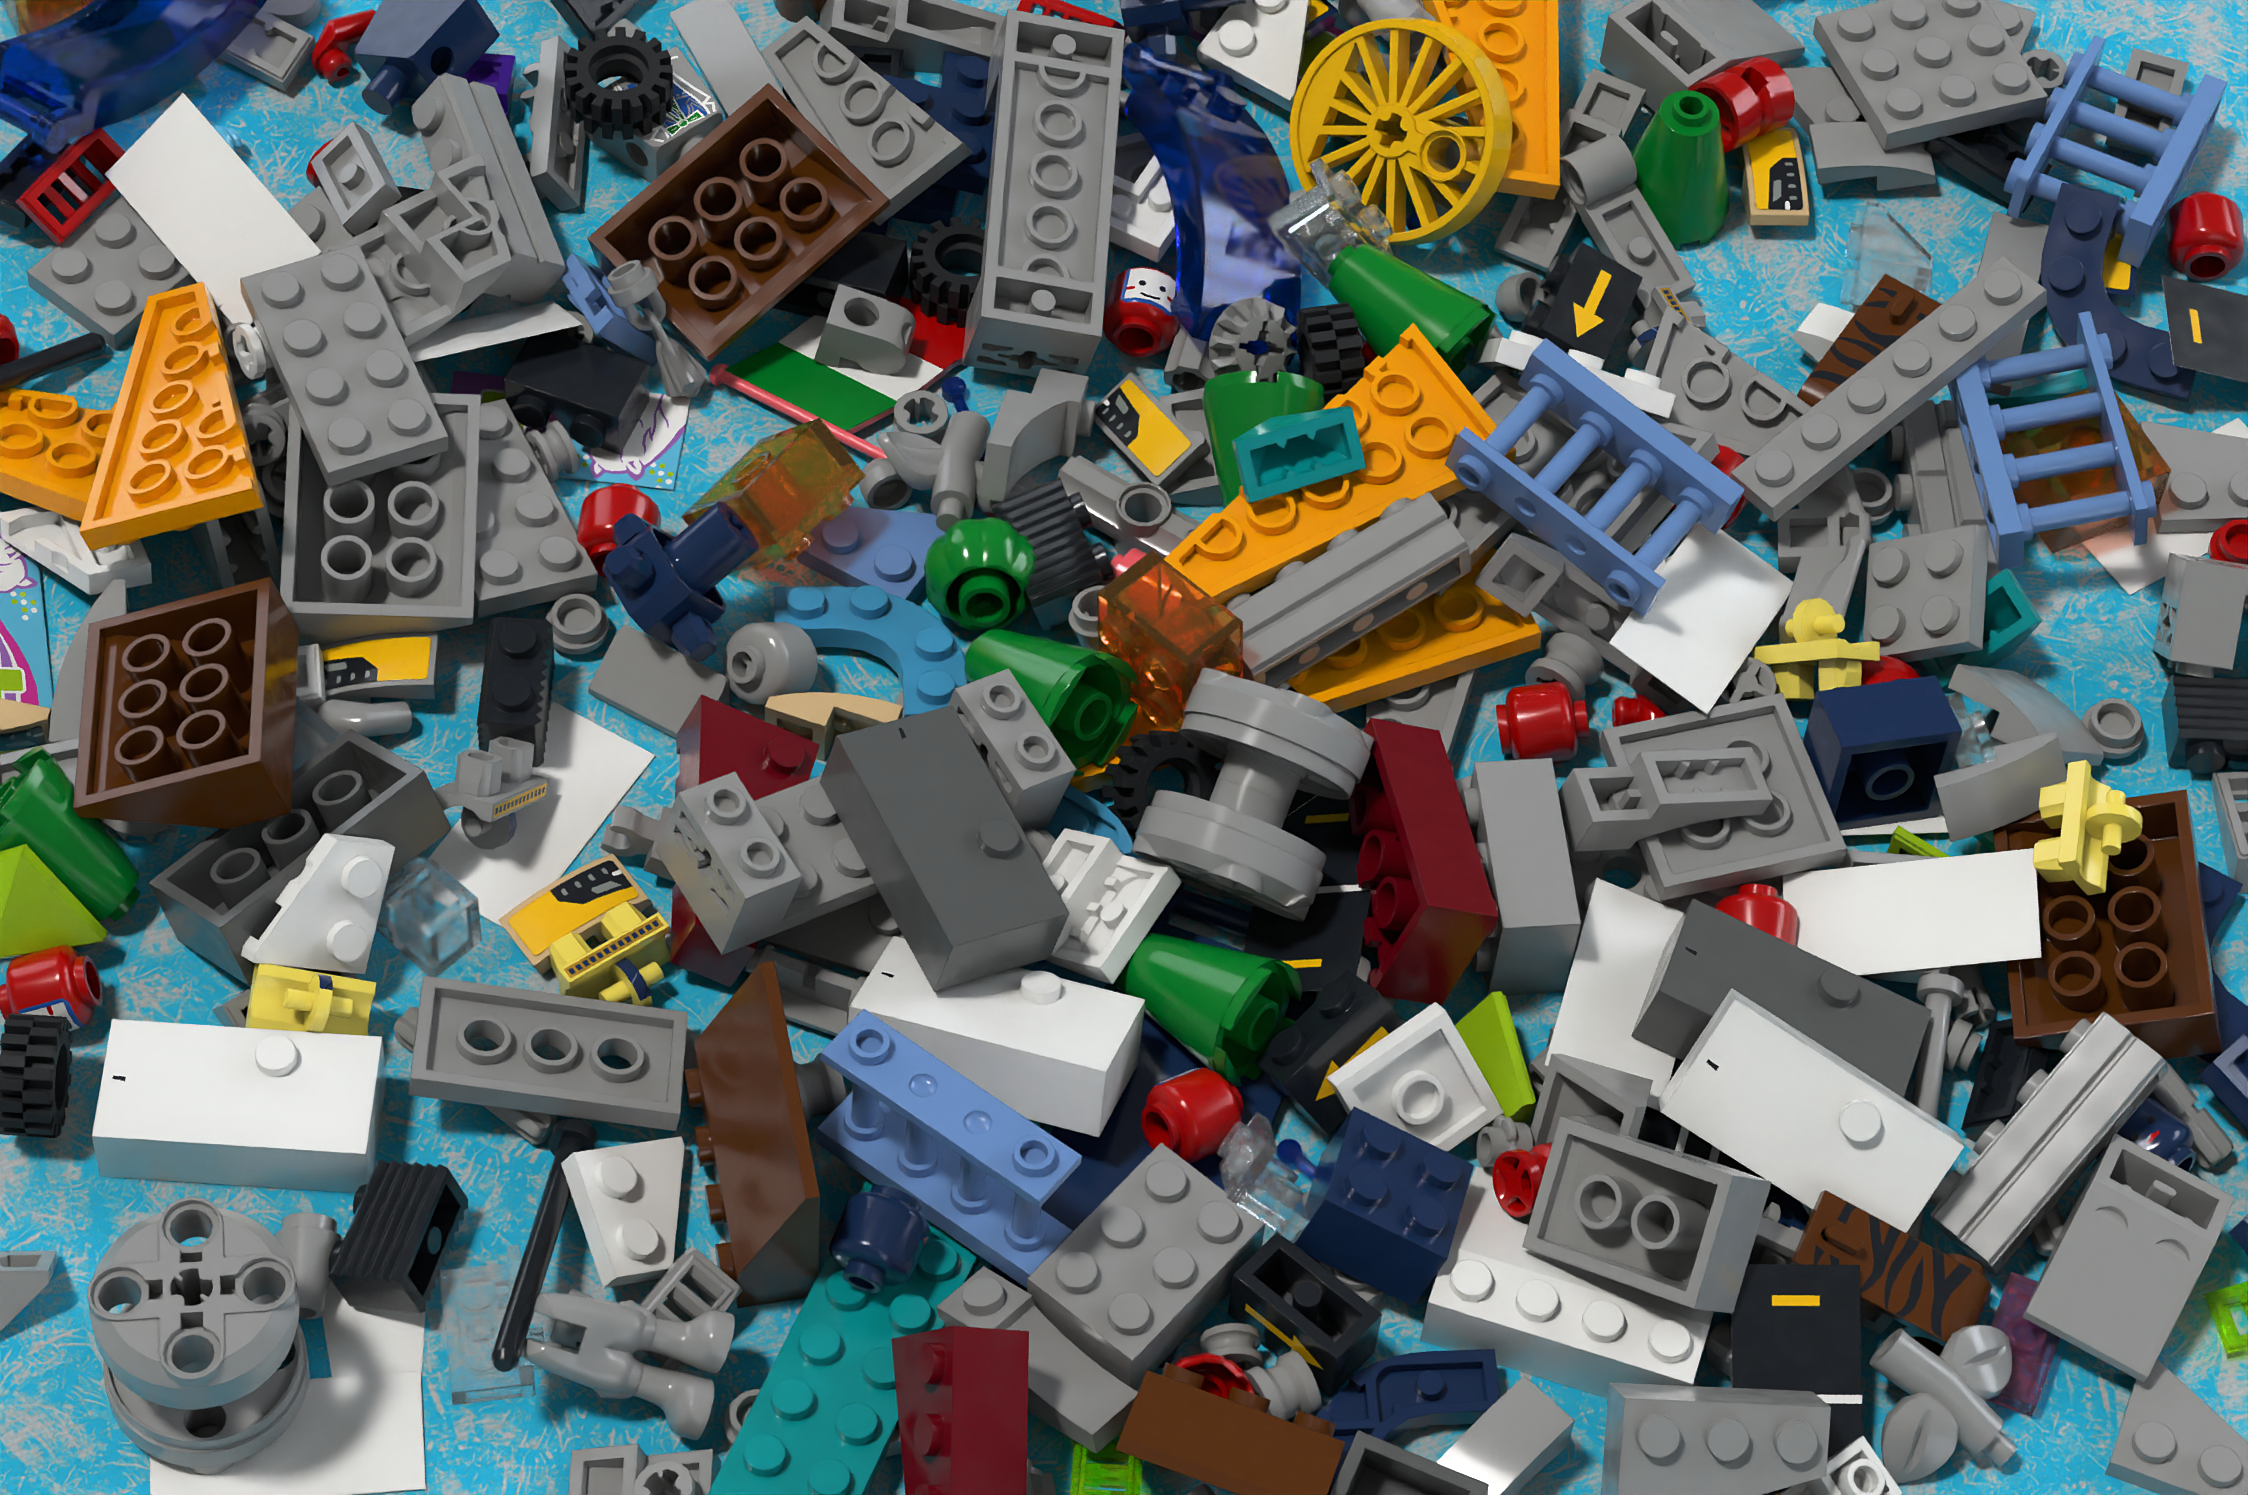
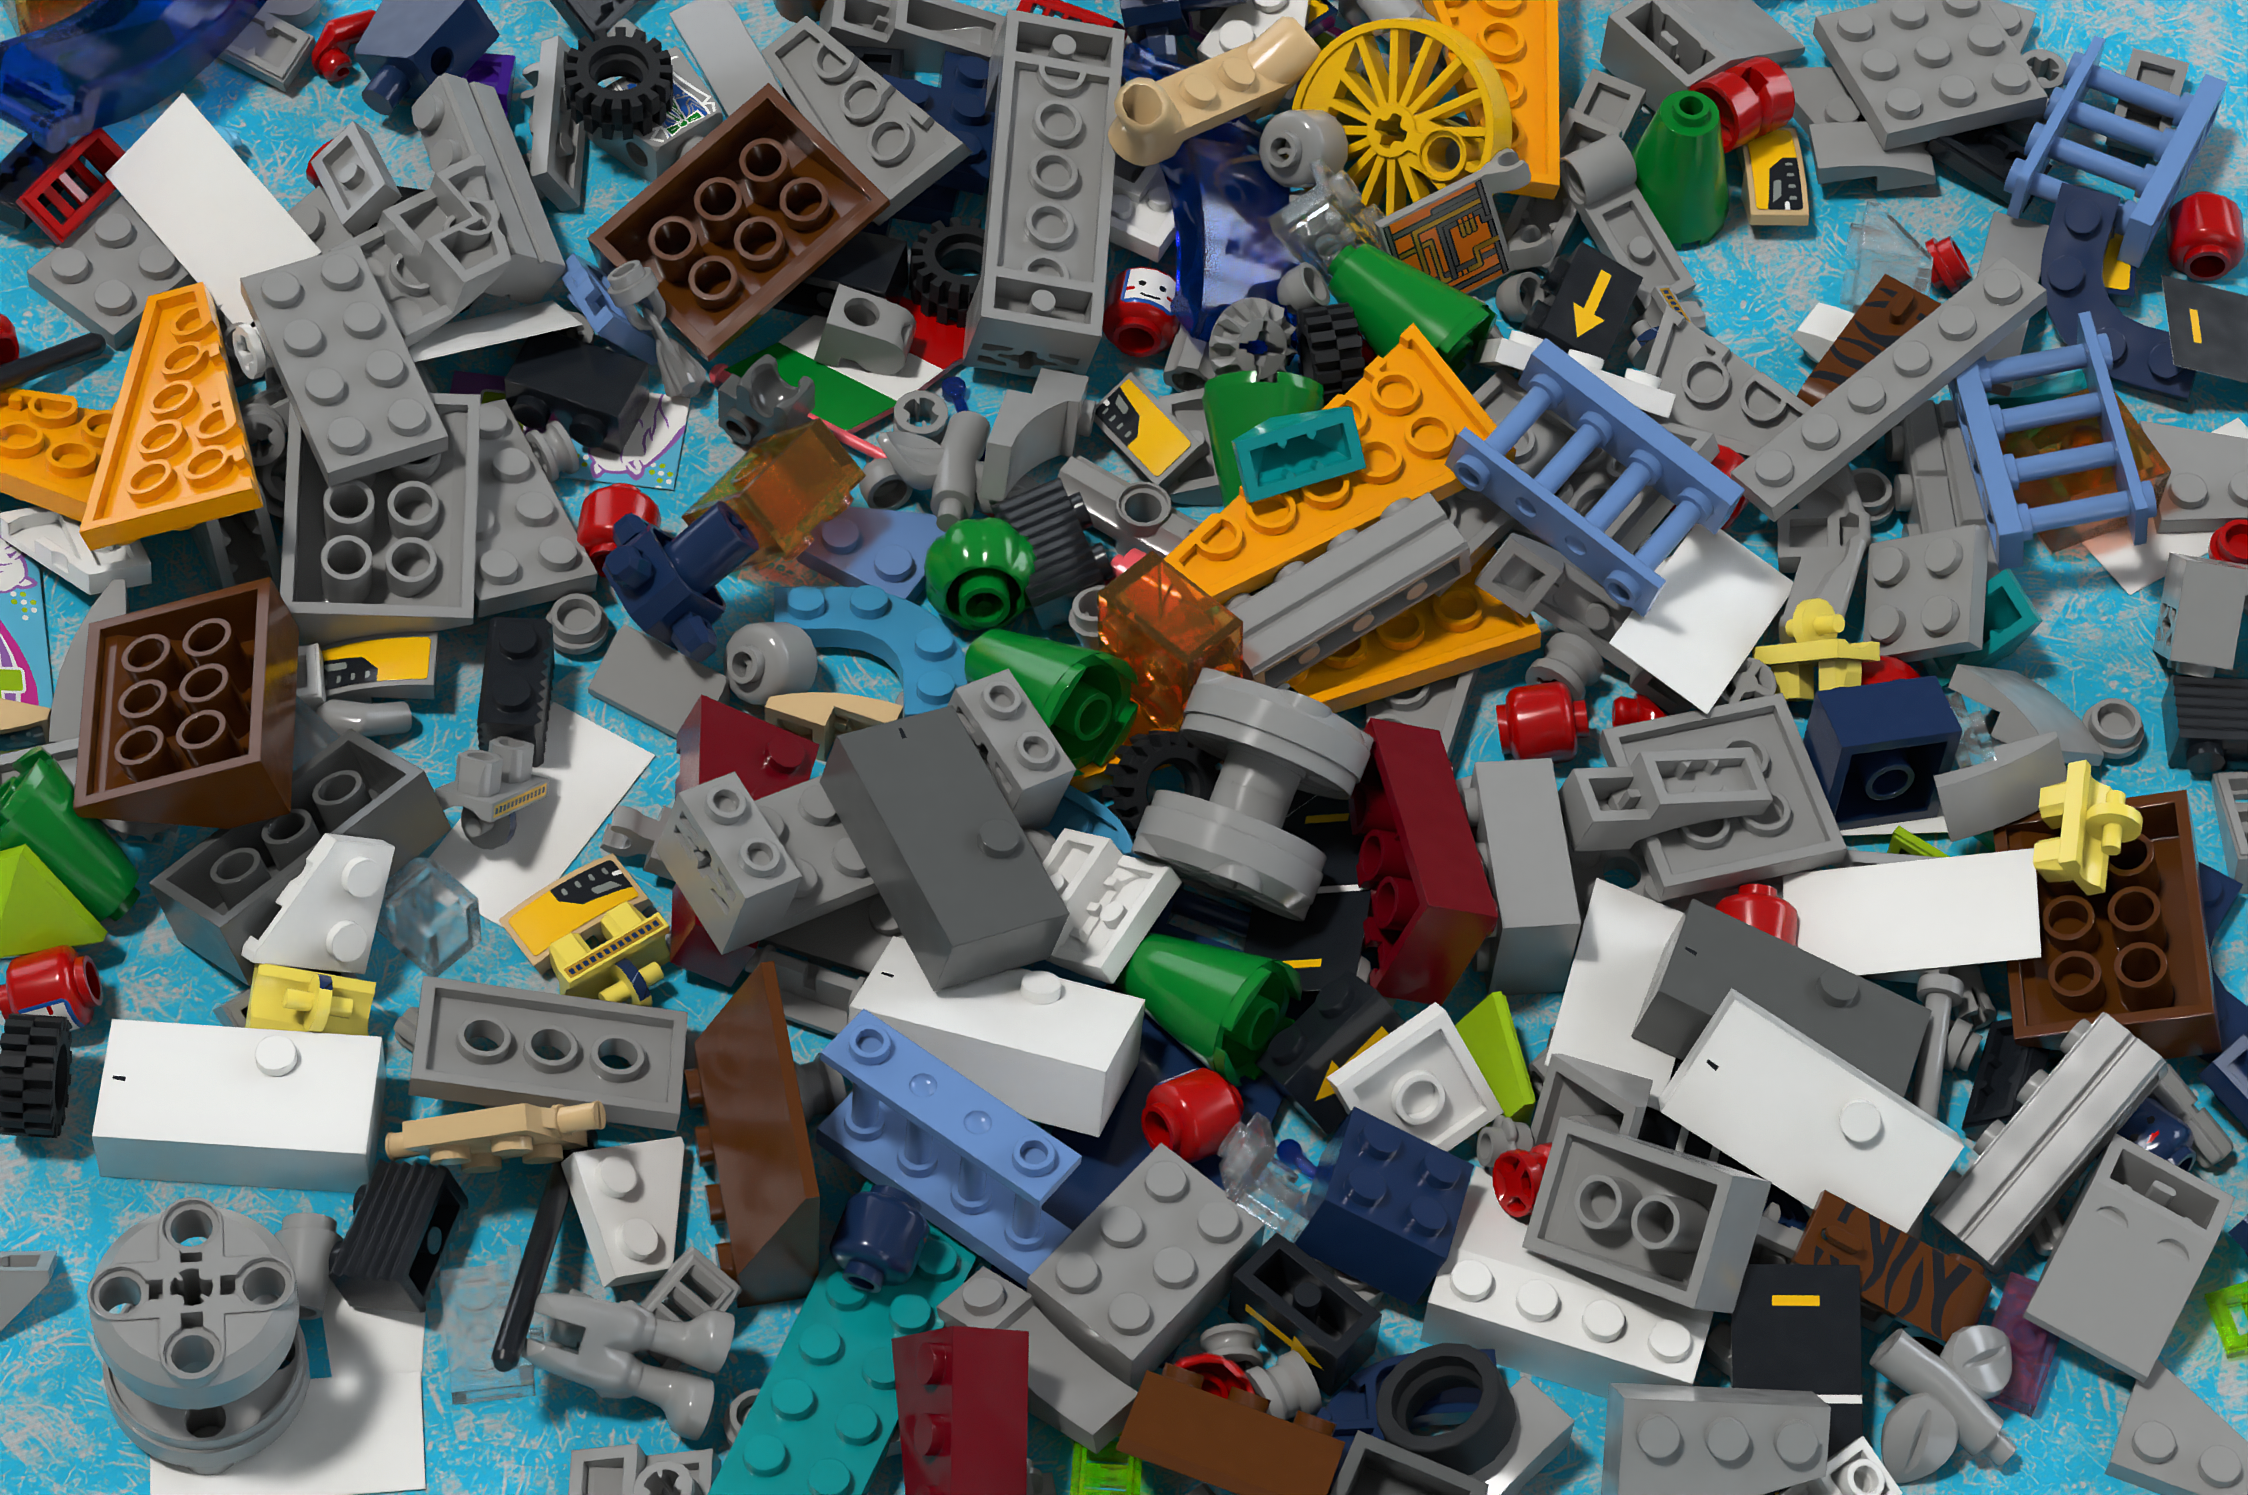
none -> tan plate [385,1100,606,1173]
none -> dark grey plate [718,354,833,484]
none -> tan plate [1108,16,1321,166]
none -> light grey head [1259,109,1348,188]
none -> light grey hinge [1277,262,1330,315]
none -> flag [1374,148,1554,294]
none -> black tyre [1375,1343,1516,1476]
none -> red plate [1920,236,1972,294]

